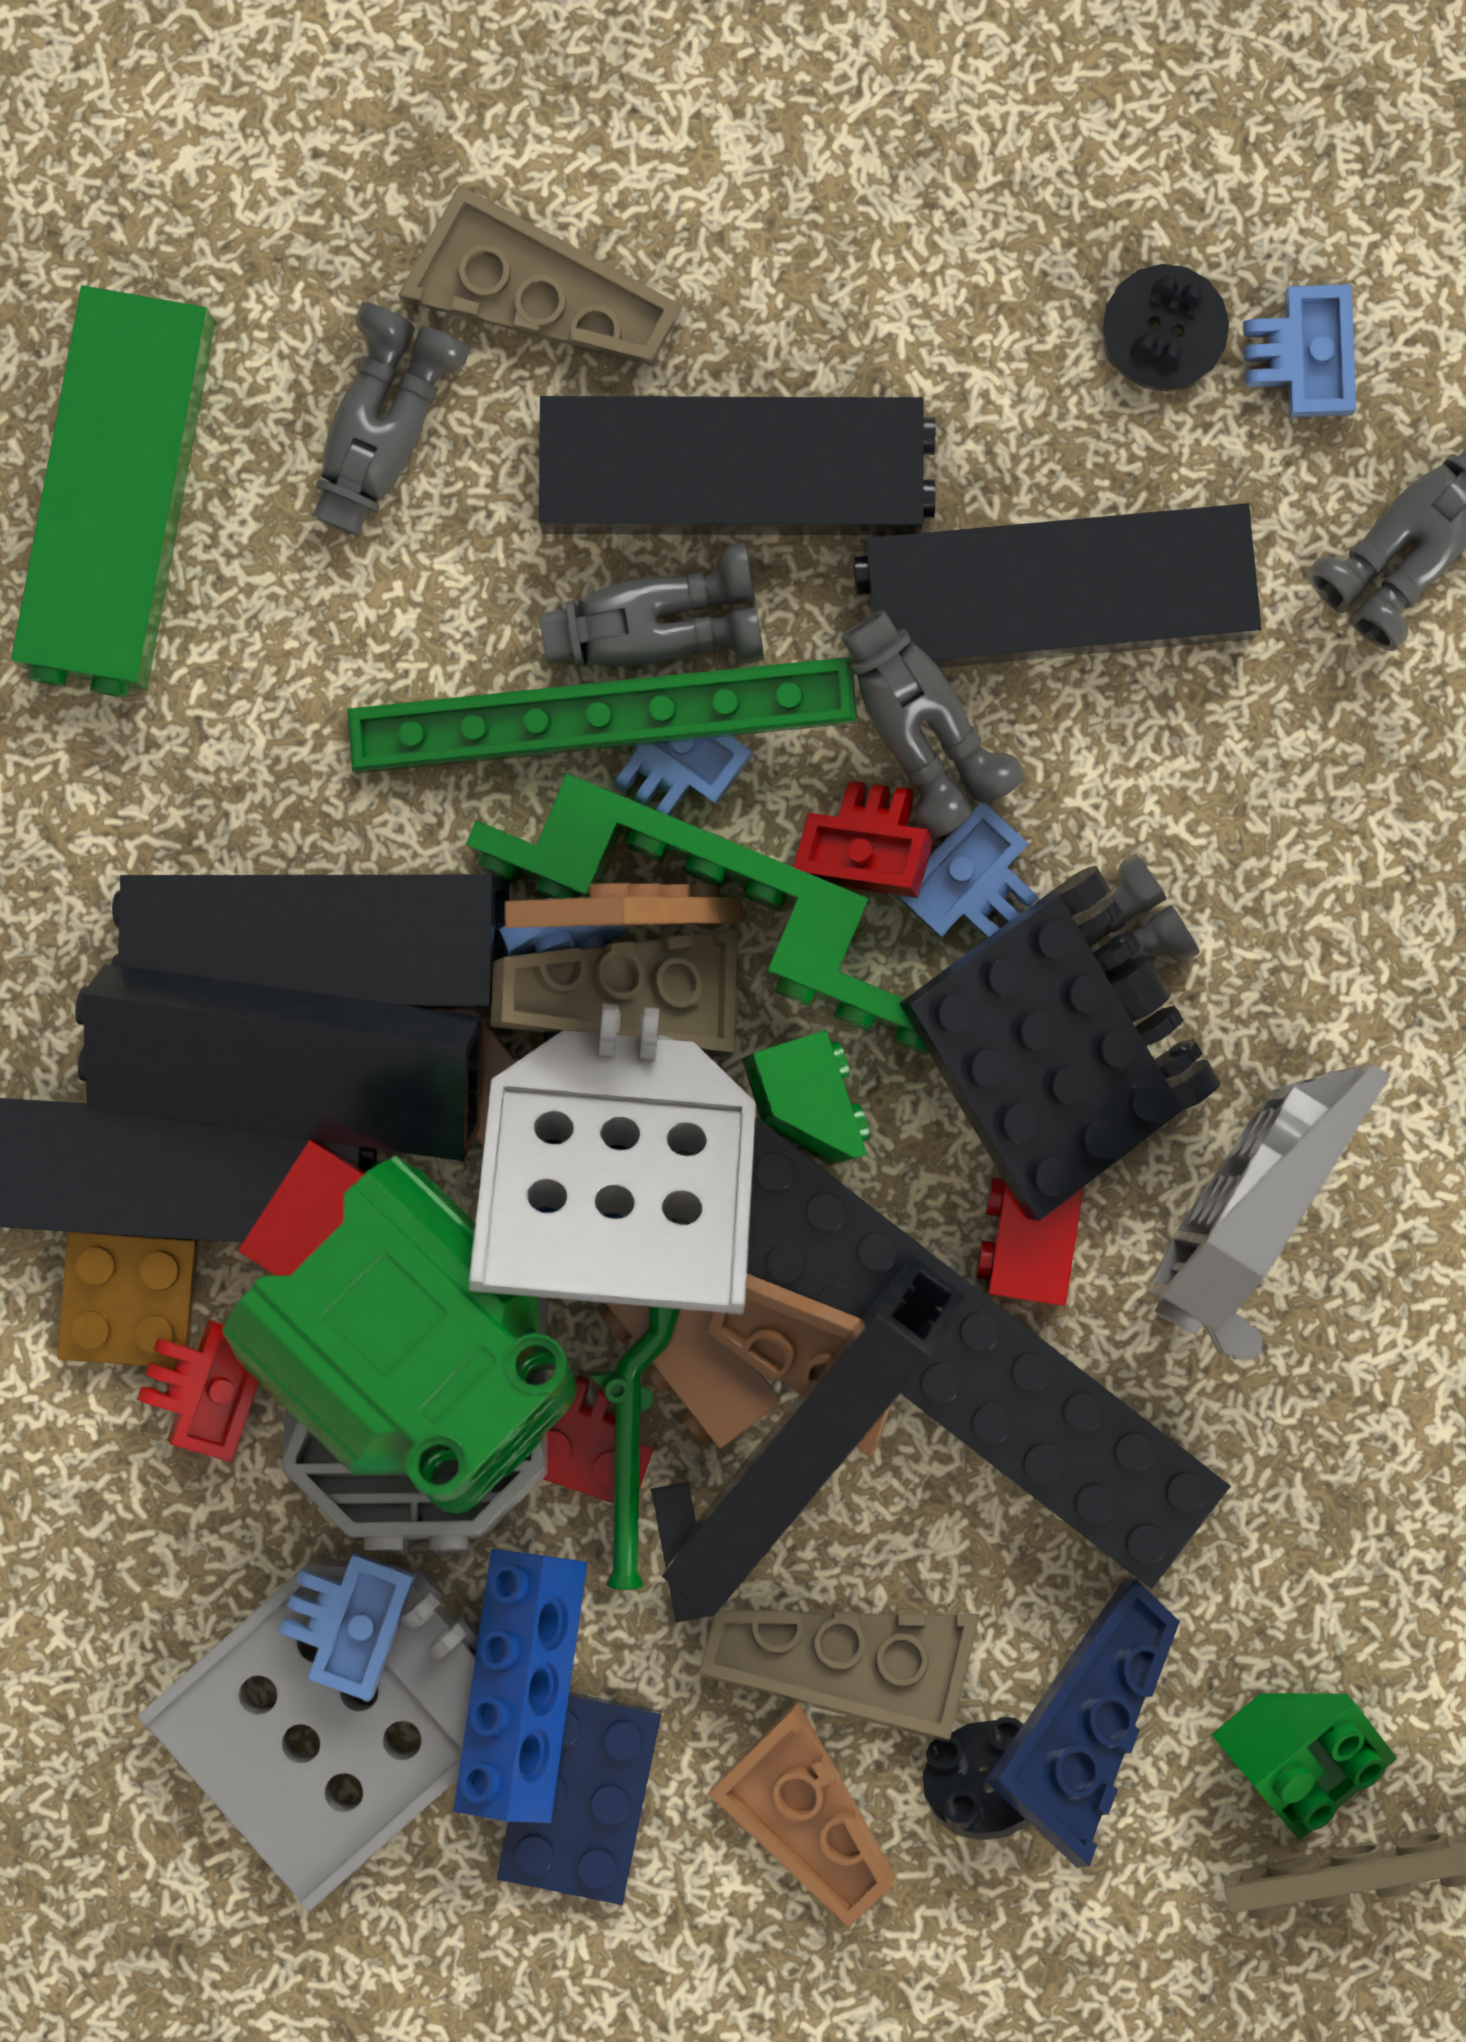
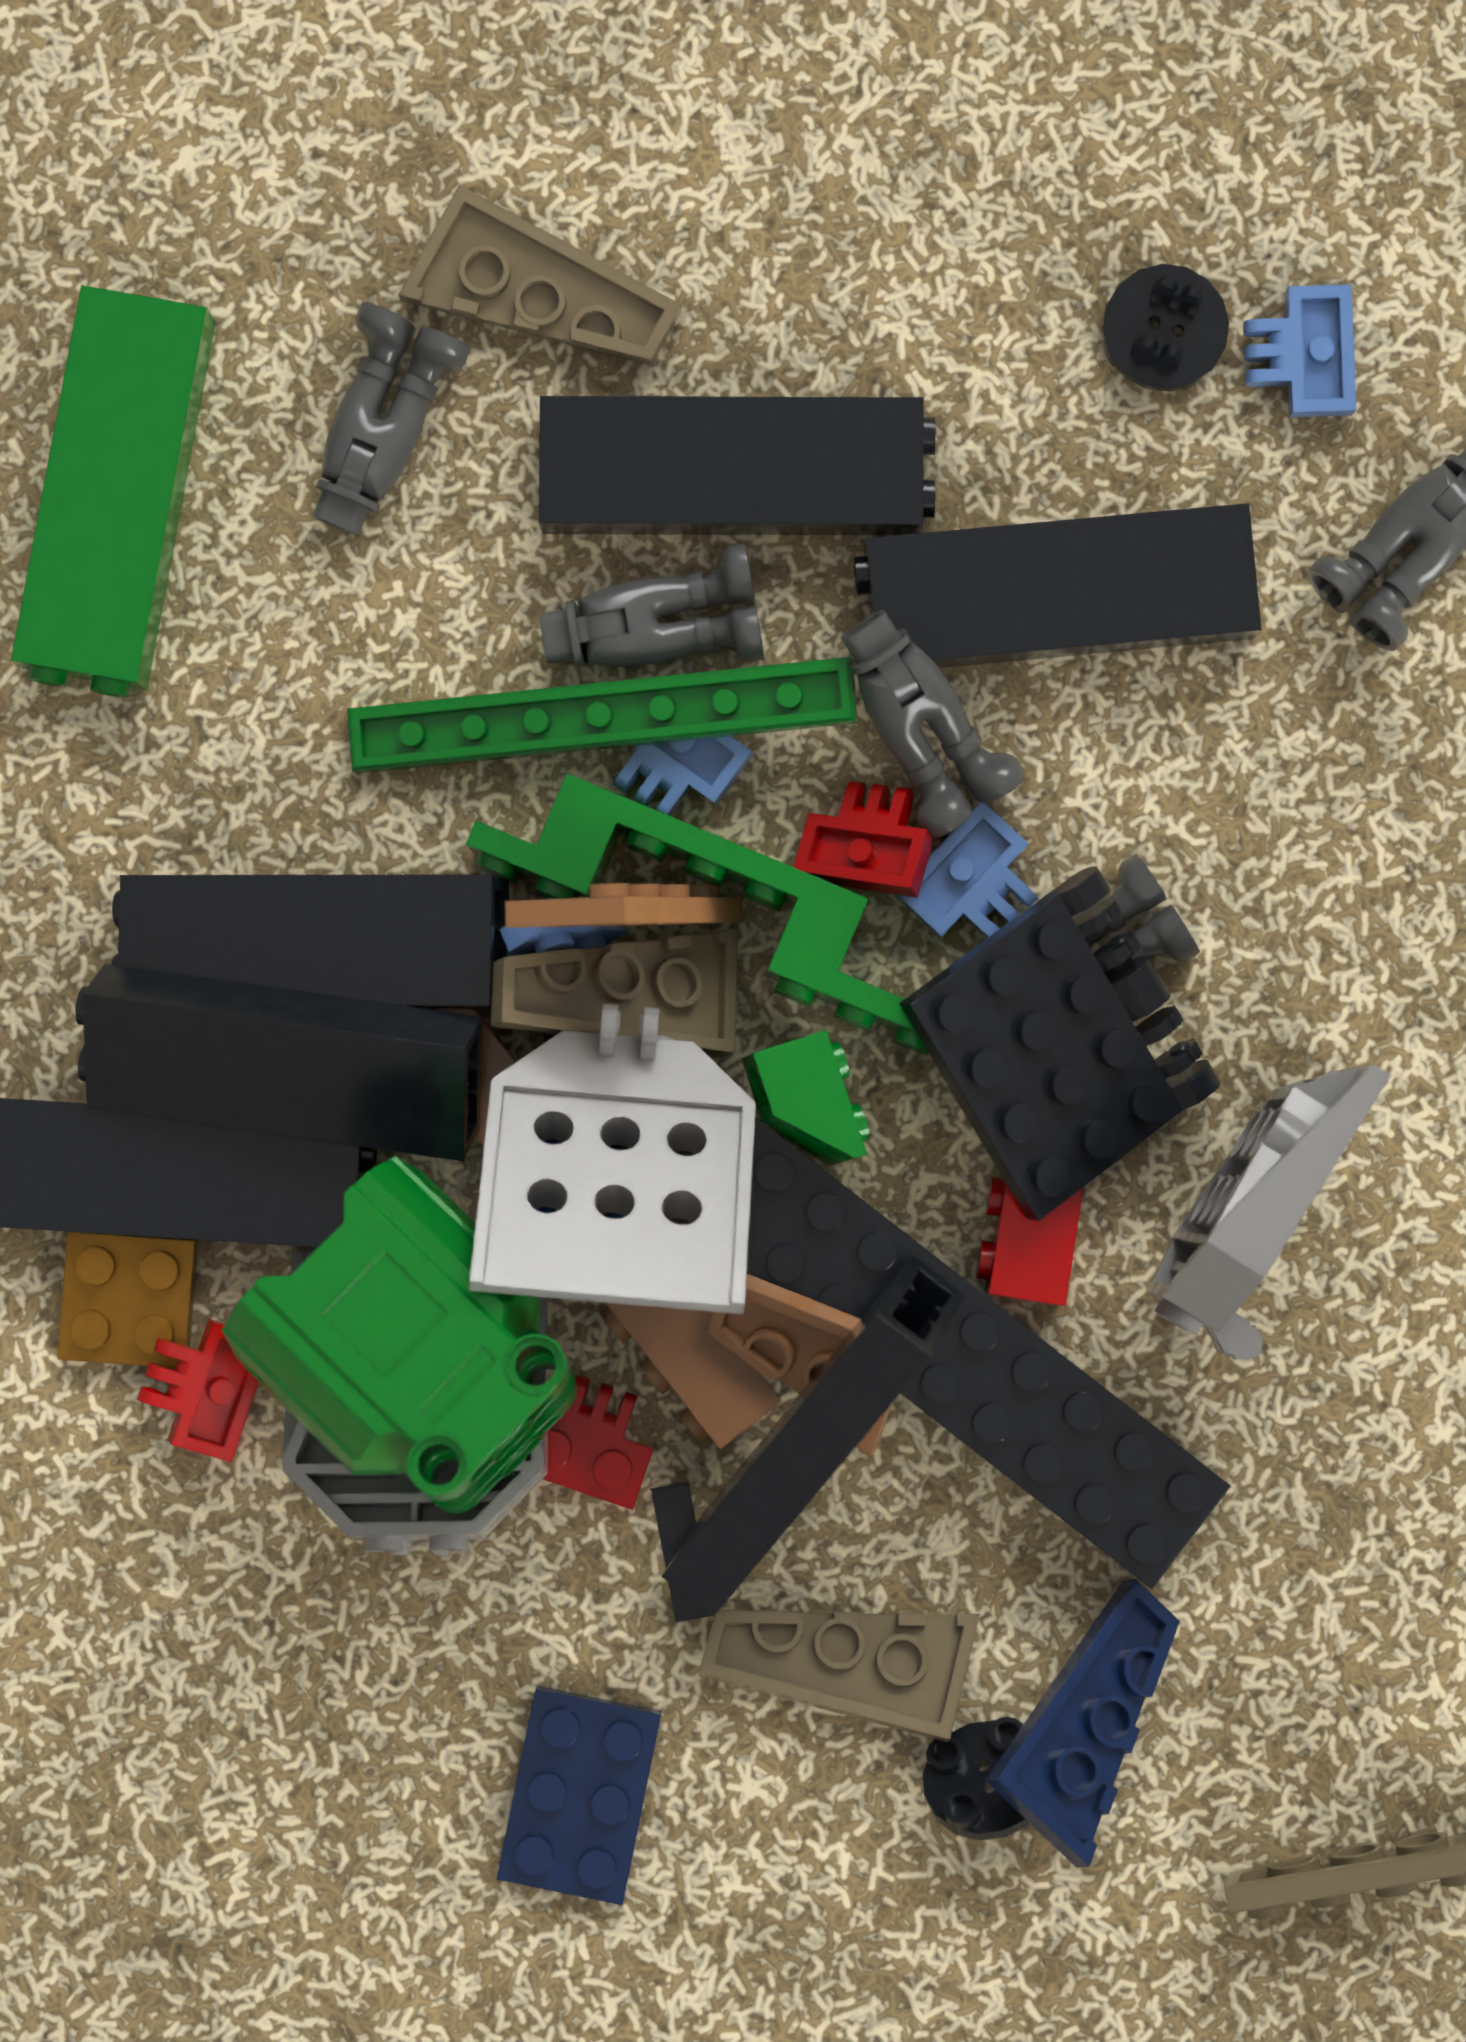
light grey hinge [137,1558,479,1912] -> none
red brick [238,1140,366,1276] -> none
medium blue hinge [278,1552,417,1702] -> none
blue brick [453,1549,587,1823] -> none
green piece [587,1306,681,1590] -> none
medium nougat wing [708,1700,896,1928] -> none
green slope [1211,1693,1398,1841] -> none

